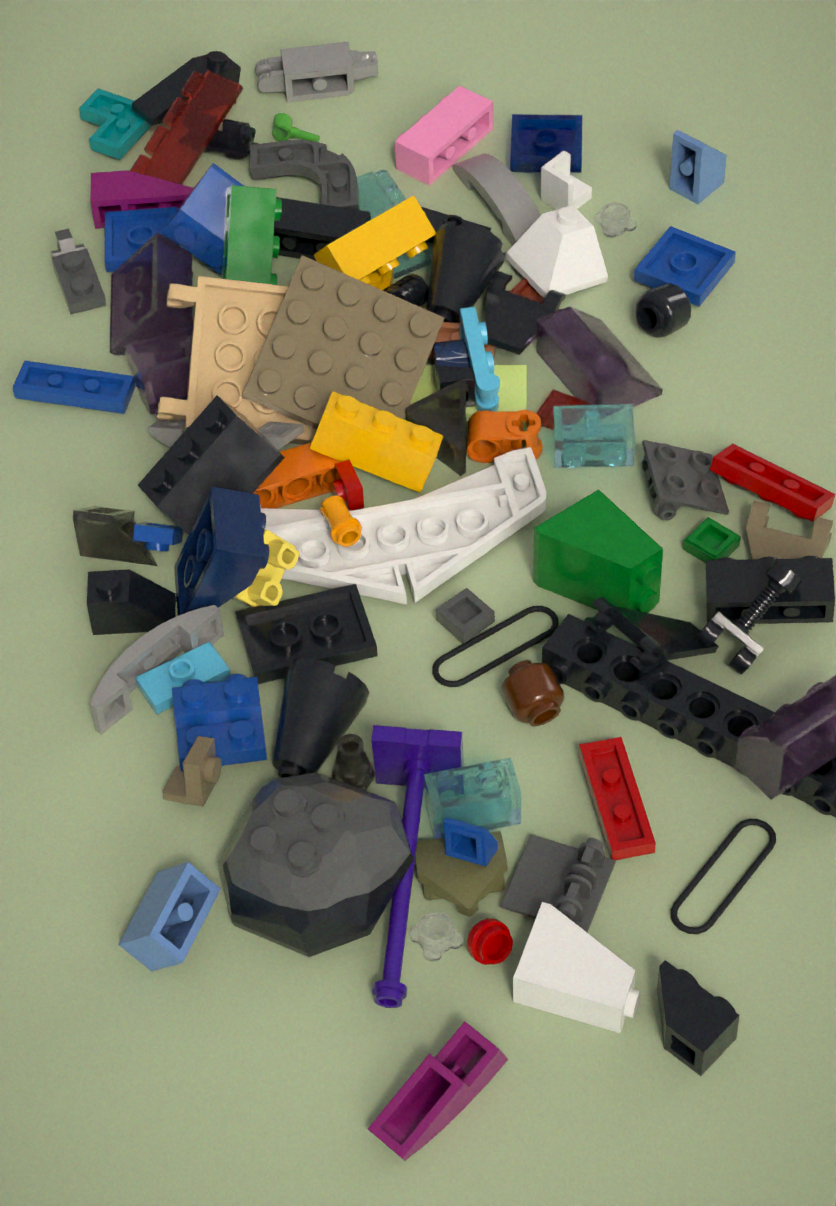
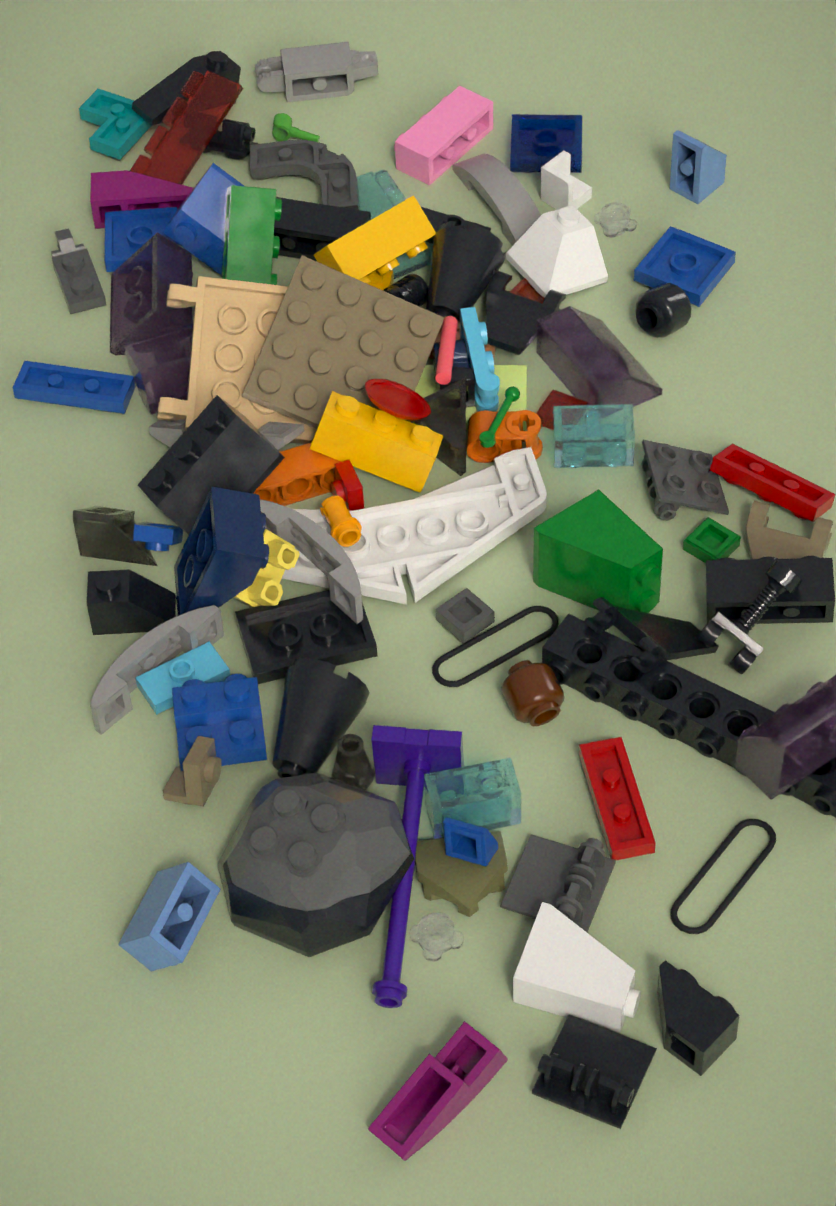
red plate [467,918,513,965] -> none
none -> light grey slope [260,499,363,624]
none -> red piece [365,378,431,420]
none -> coral piece [435,316,458,385]
none -> green hinge [479,386,520,448]
none -> black hinge [532,1015,657,1129]

